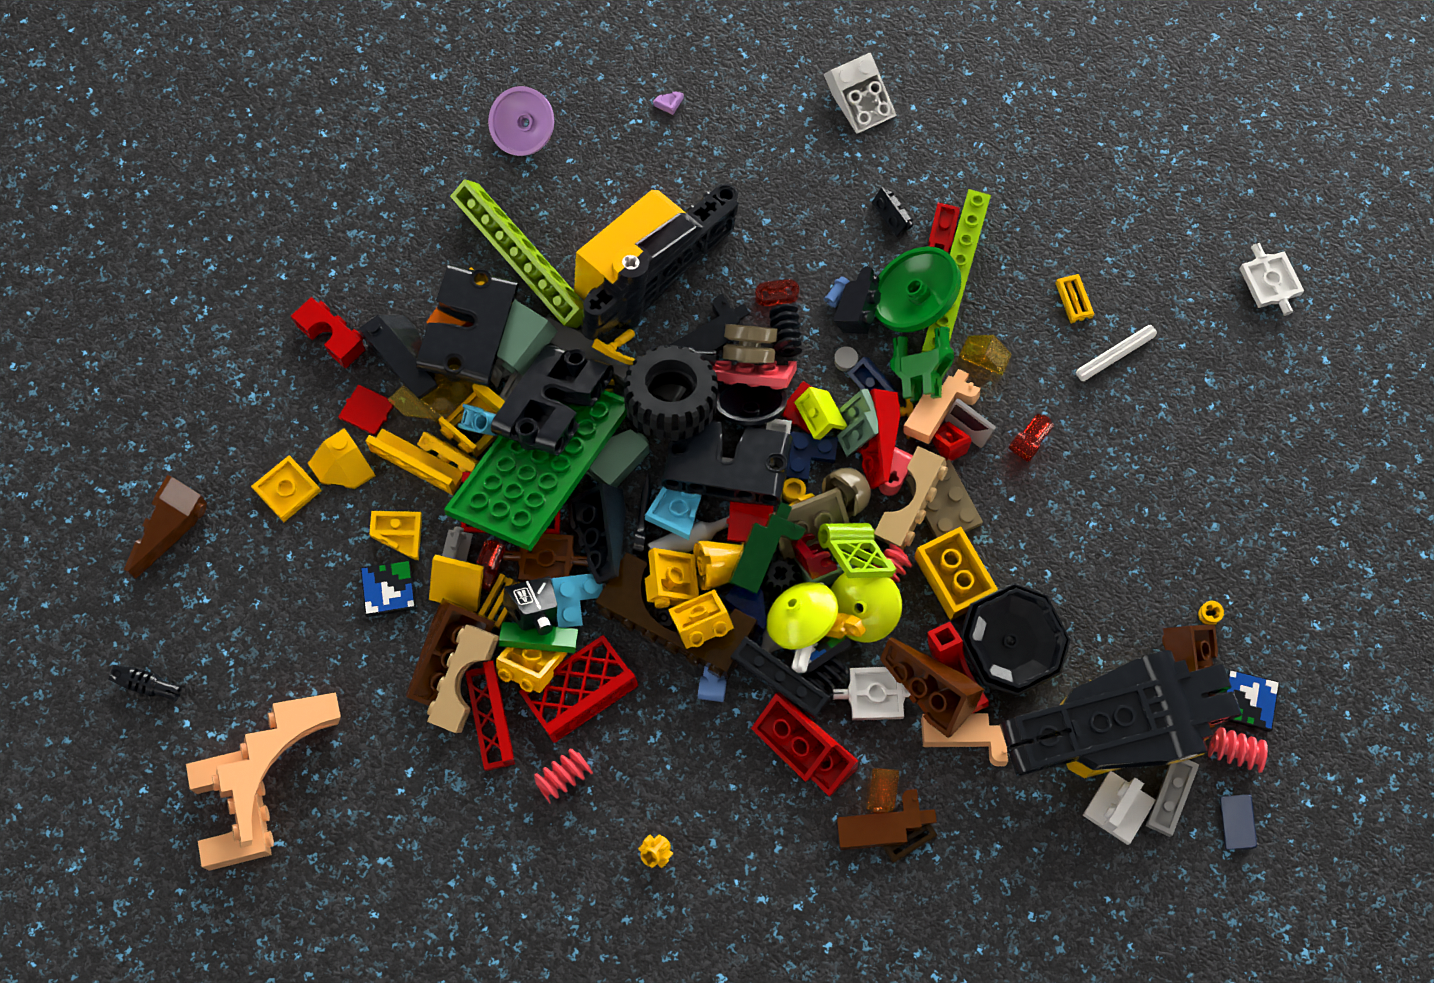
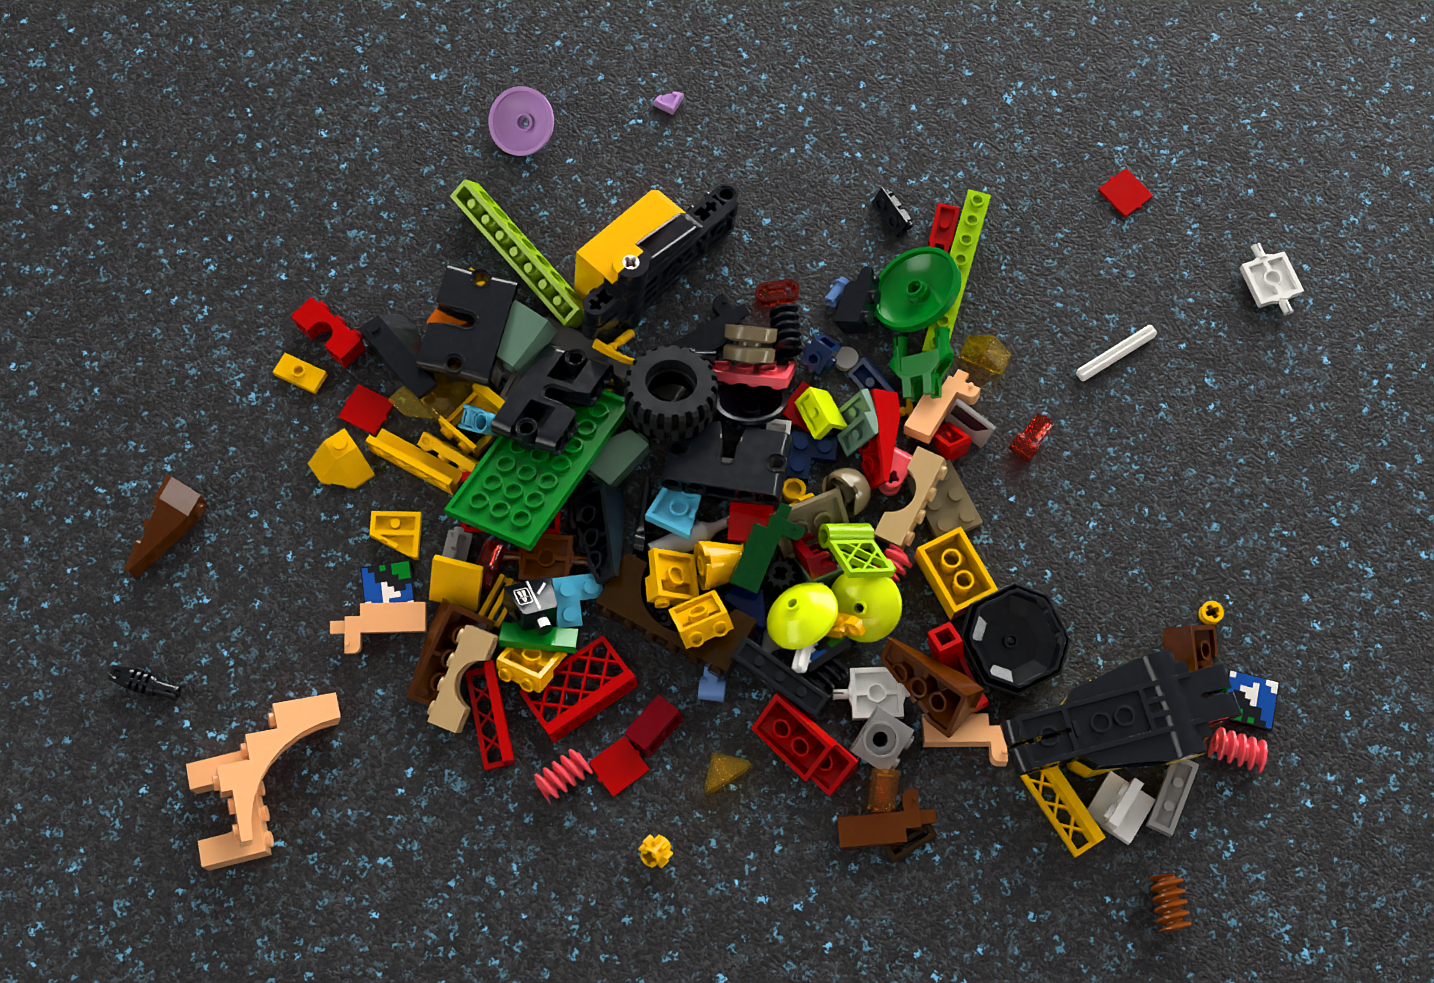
yellow tile [251,455,322,522] -> none
white slope [824,52,897,134] -> none
yellow tile [1055,274,1094,323] -> none
dark blue slope [1220,794,1257,850] -> none
none -> yellow plate [273,353,328,394]
none -> light nougat piece [330,602,427,654]
none -> red piece [588,736,650,797]
none -> dark red hinge [624,694,683,758]
none -> clear yellow slope [704,752,751,797]
none -> dark blue brick [800,333,841,374]
none -> light grey brick [849,706,914,774]
none -> yellow fence [1020,766,1106,858]
none -> red piece [1098,168,1153,218]
none -> dark orange piece [1148,874,1192,932]

